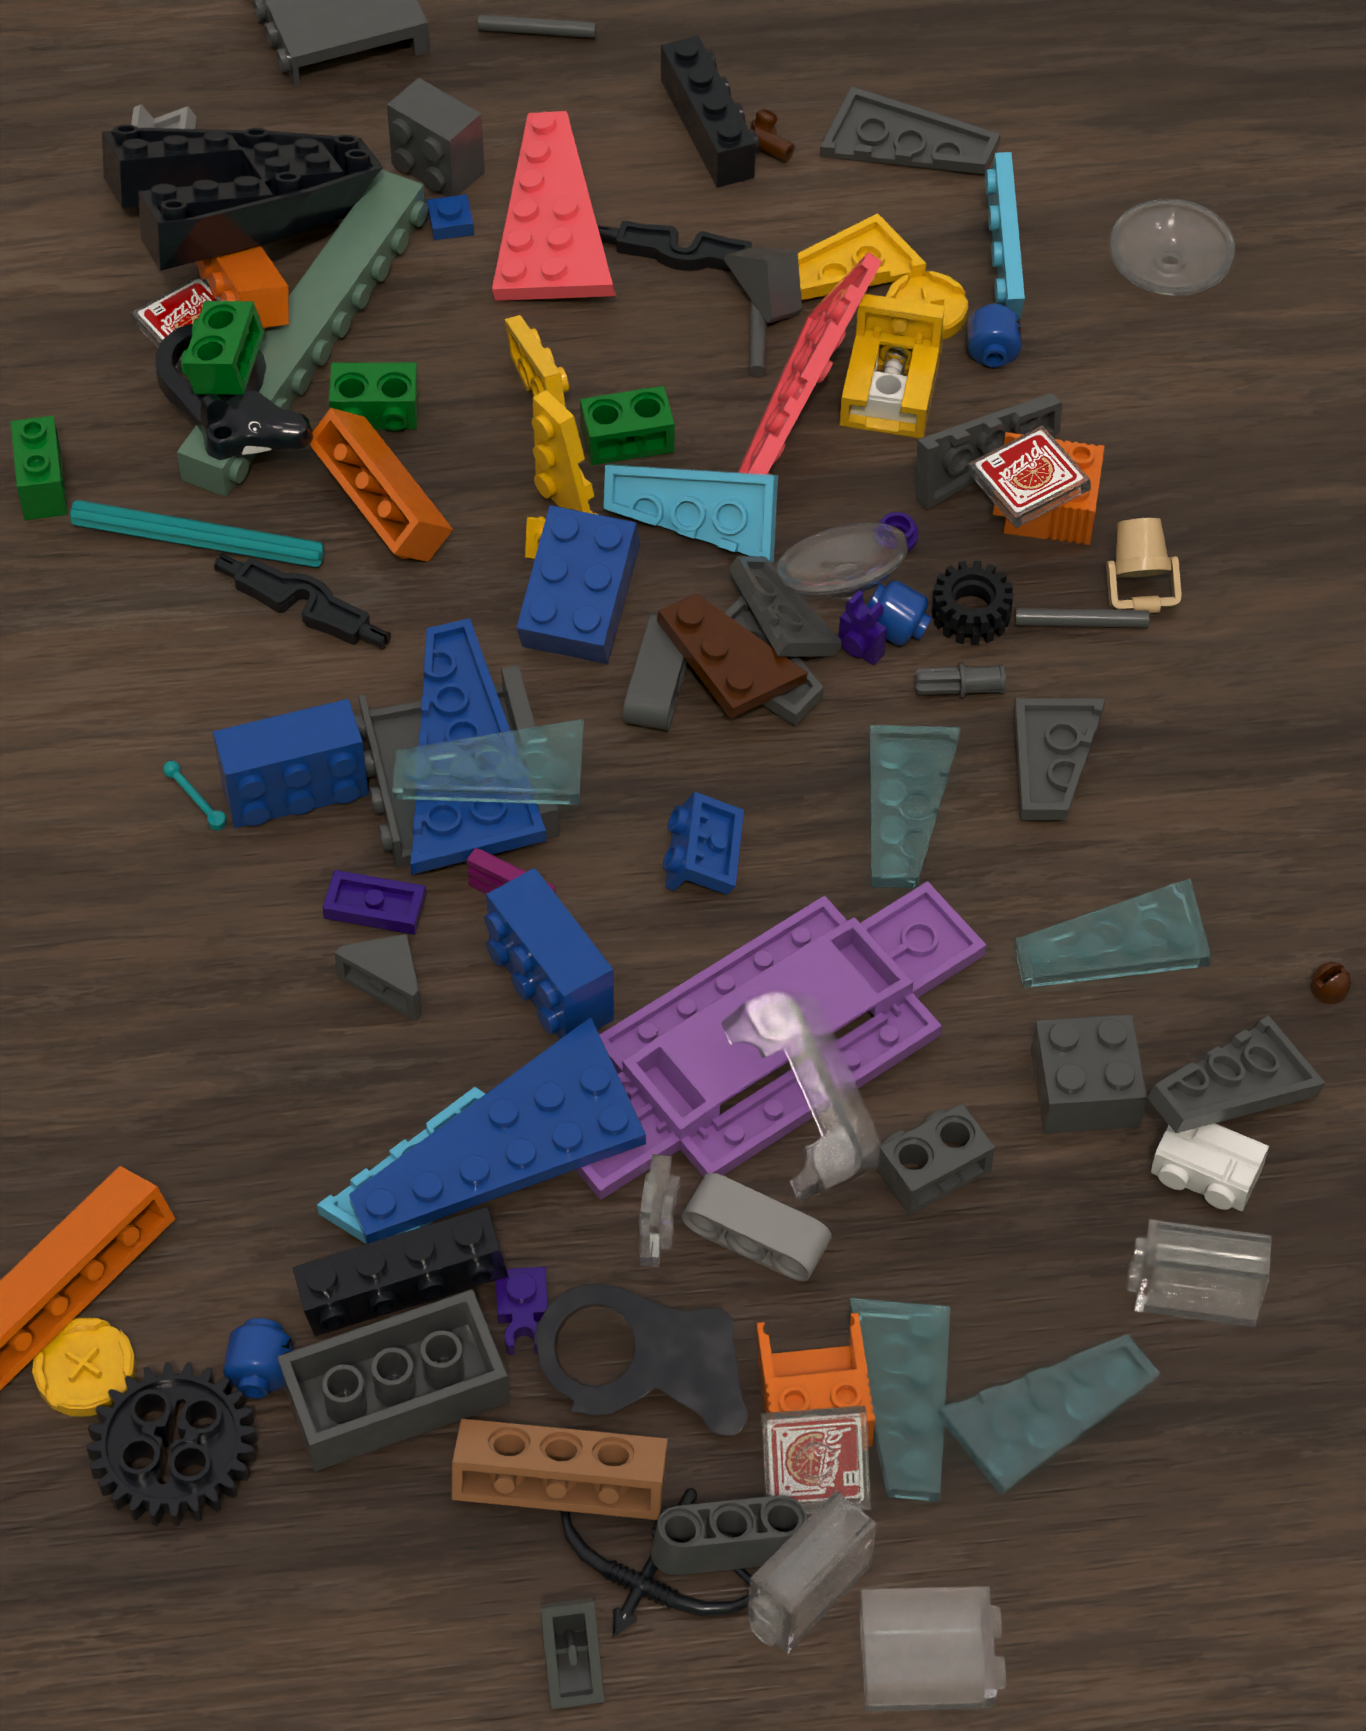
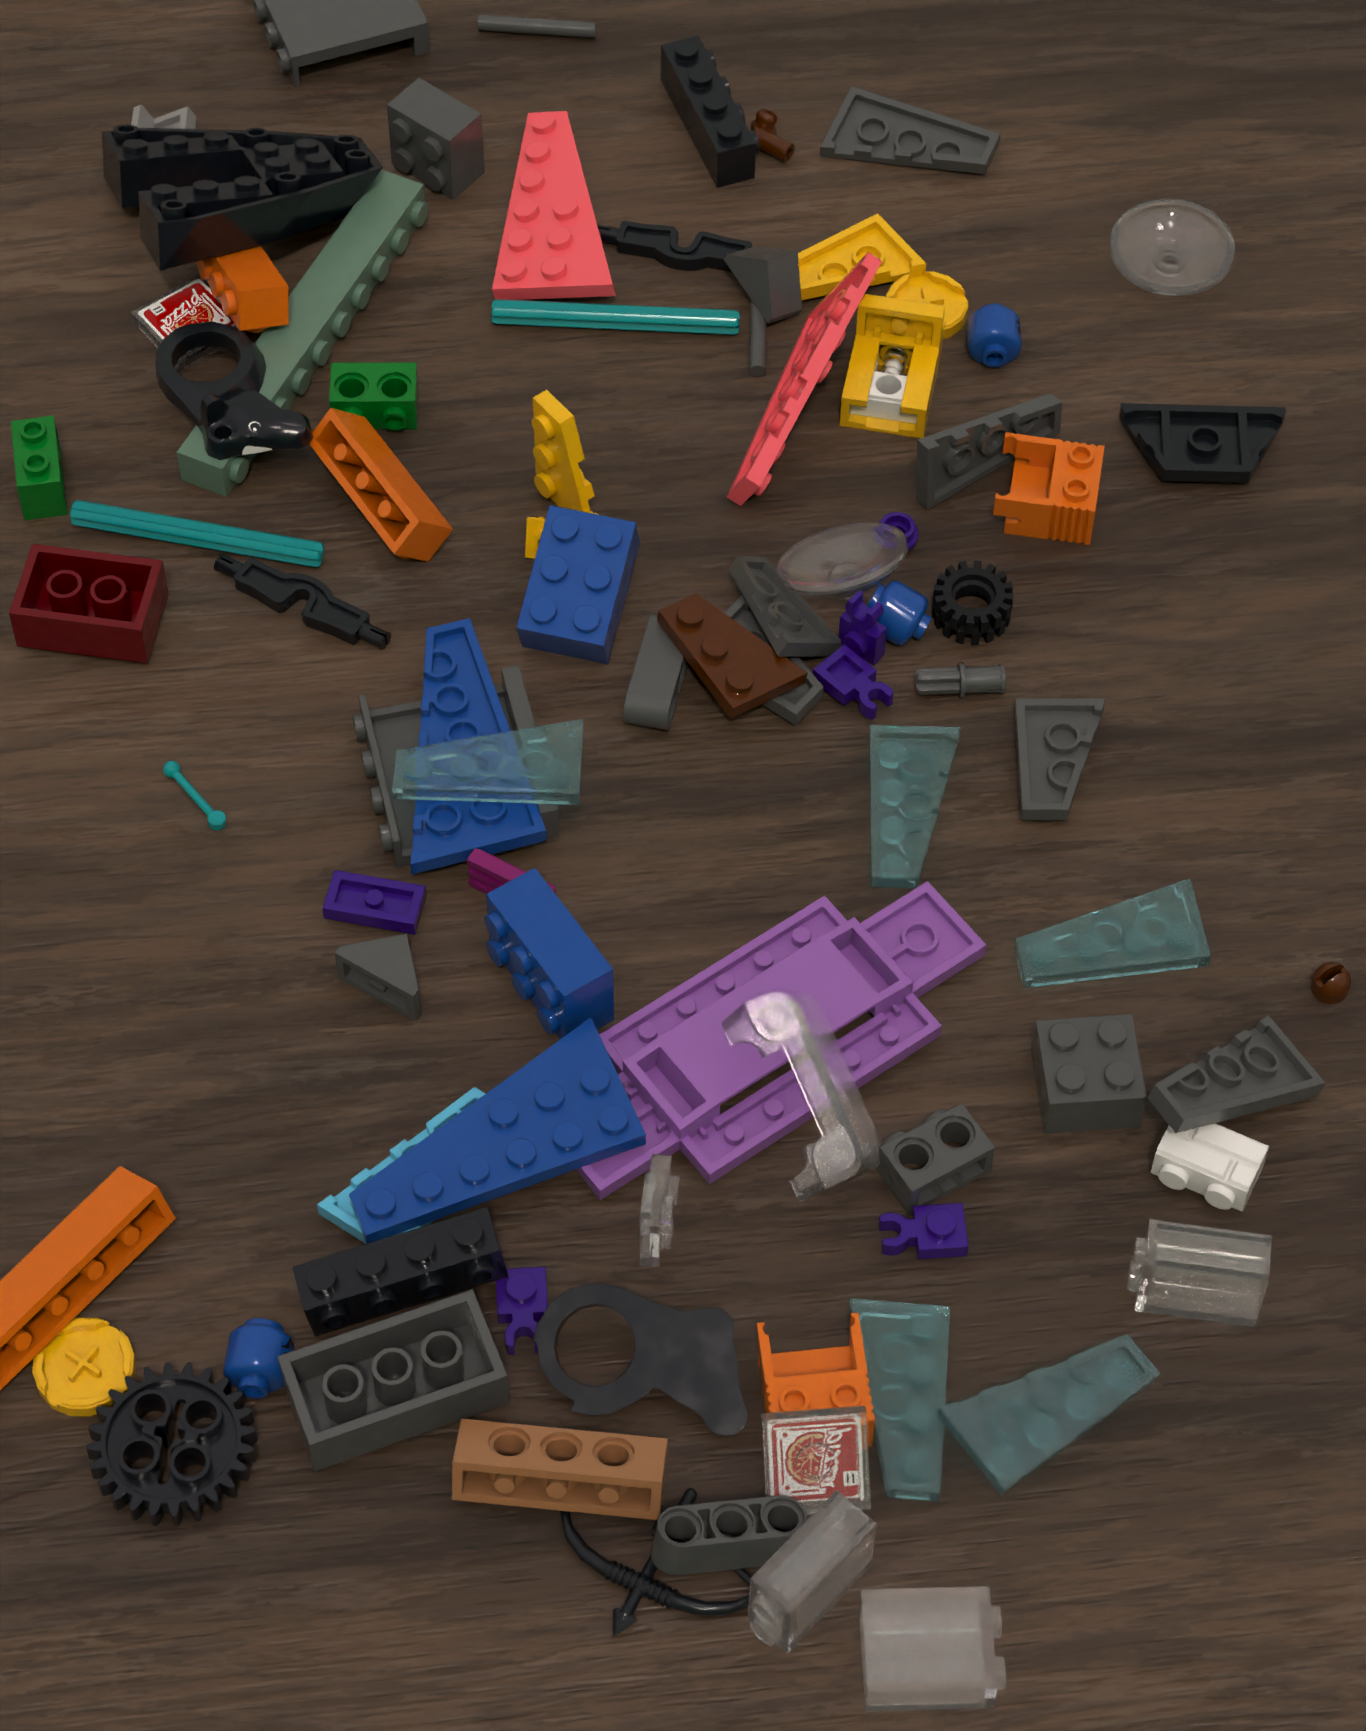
green brick [181,301,264,395] -> none
blue brick [213,699,369,829] -> none
blue plate [427,194,474,240] -> none
yellow wing [504,315,569,408] -> none
dark grey slope [540,1598,605,1709] -> none
green brick [580,386,675,466] -> none
medium azure wing [603,464,778,563] -> none
blue bracket [663,792,744,895] -> none
light grey beam [681,1173,832,1282] -> none
tile [968,425,1091,528] -> none
medium azure wing [985,152,1025,318] -> none
dark grey bar [1014,608,1149,628] -> none
tan piece [1106,518,1182,613] -> none
none -> dark red brick [9,544,169,663]
none -> teal axle [491,299,740,335]
none -> dark purple plate [813,644,894,720]
none -> dark purple plate [879,1203,968,1259]
none -> black wing [1119,403,1286,483]

